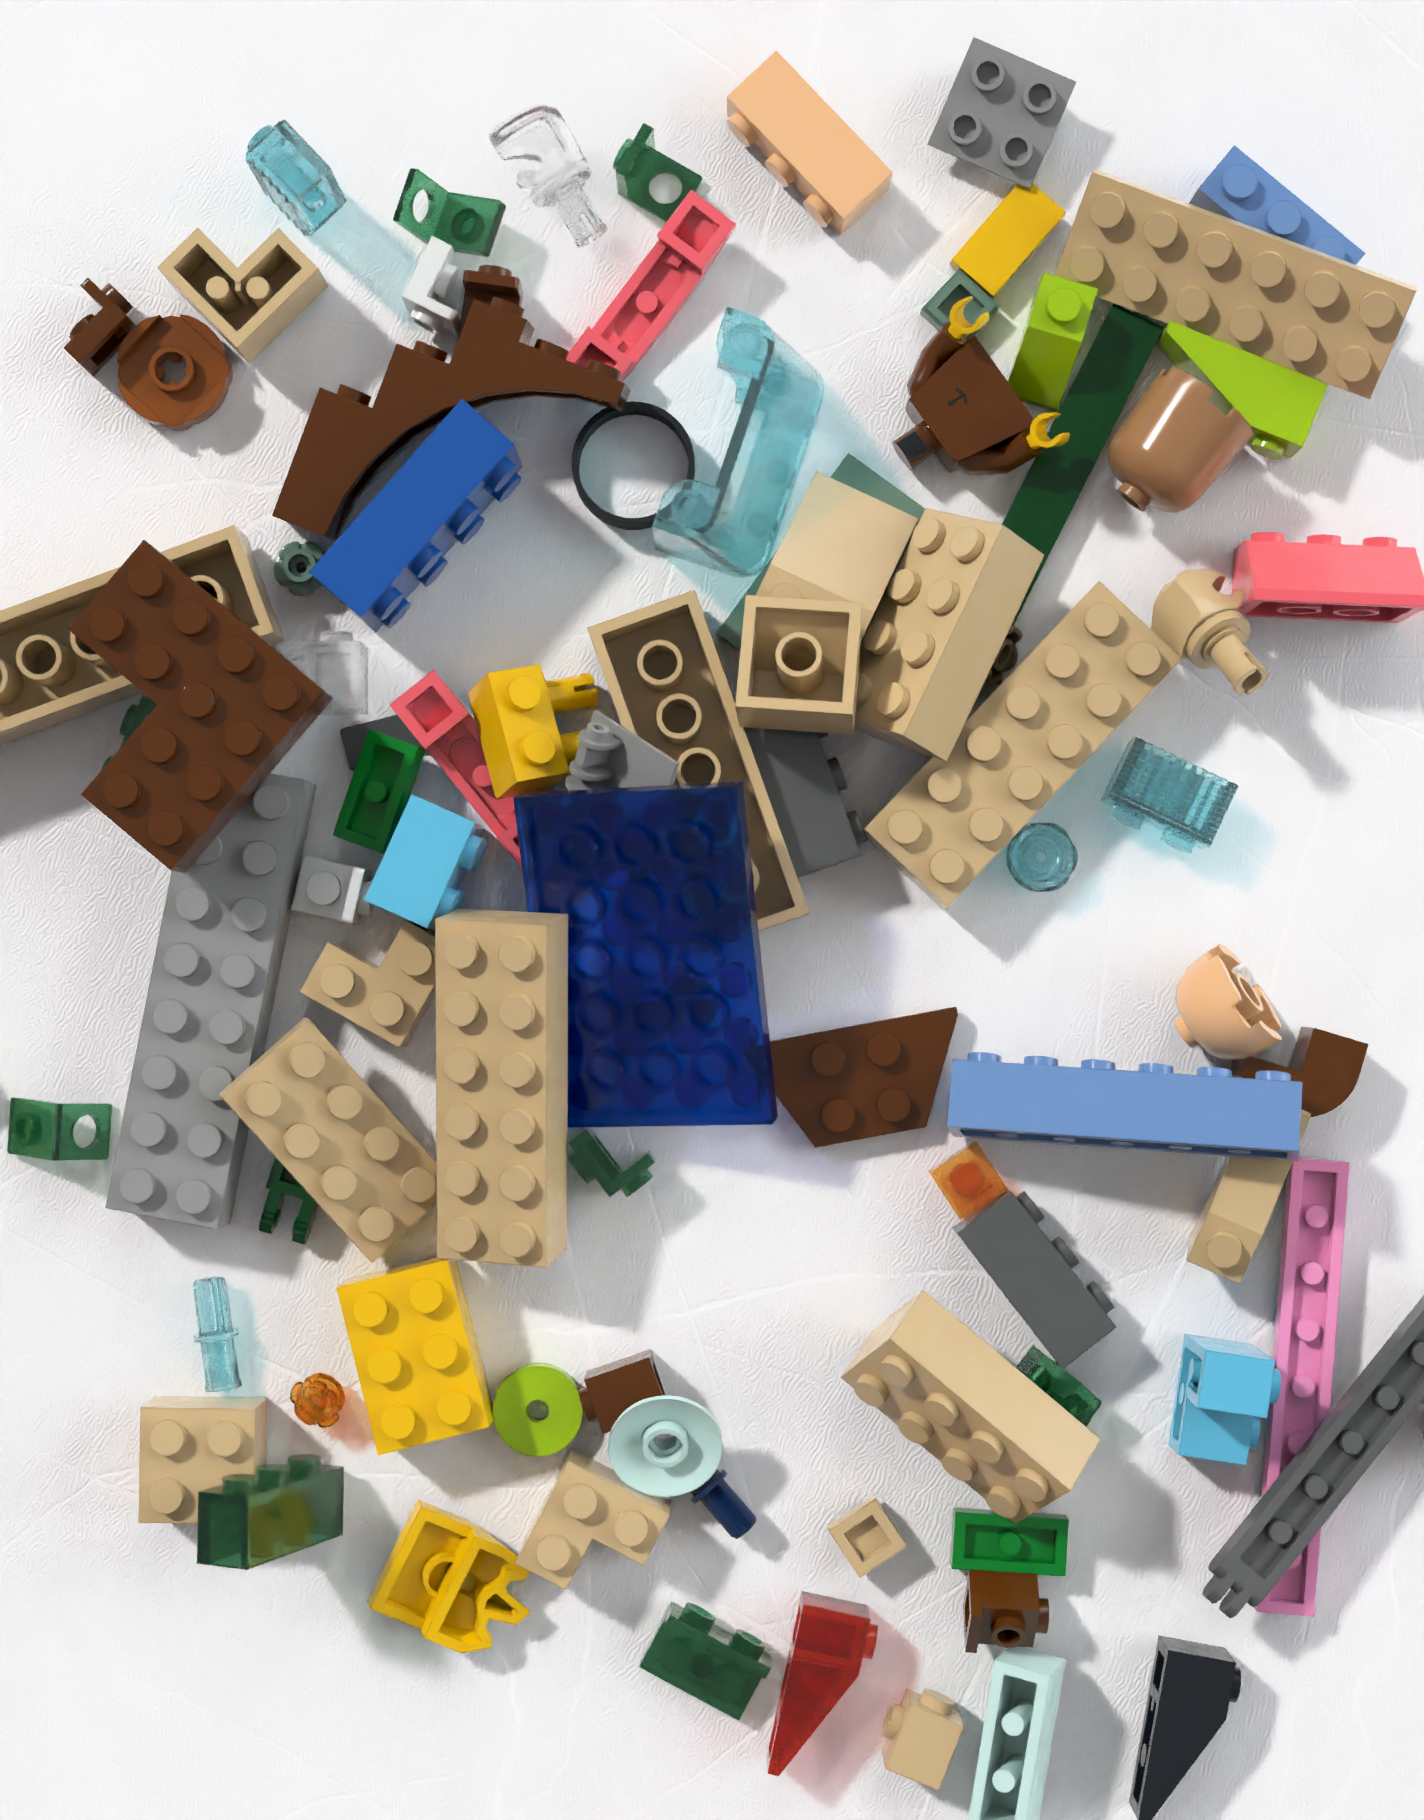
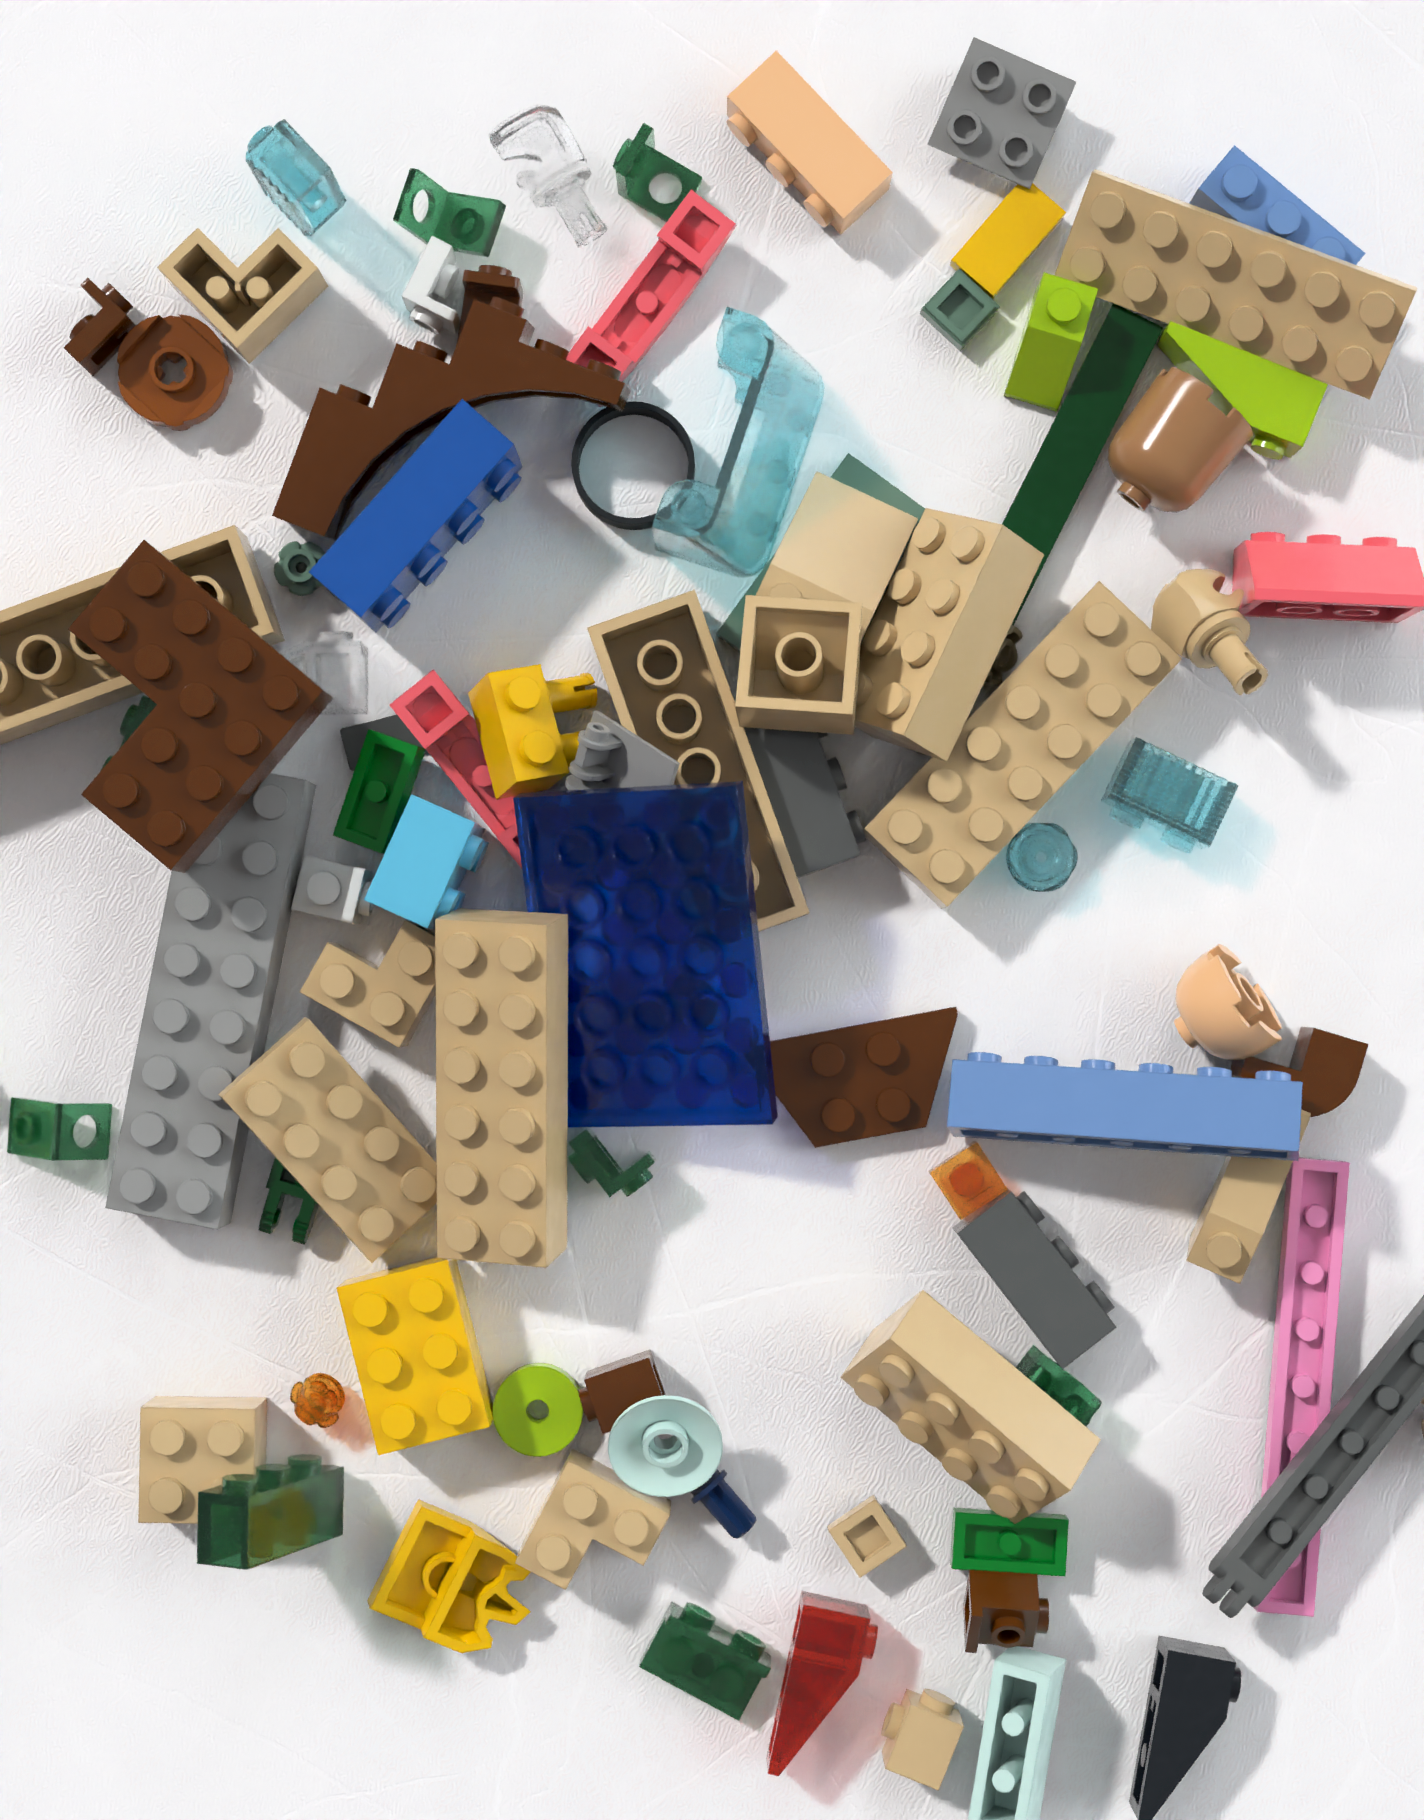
clear light blue axle [193,1276,242,1392] -> none
reddish brown torso [892,296,1070,475] -> none
medium azure brick [1168,1334,1281,1465] -> none

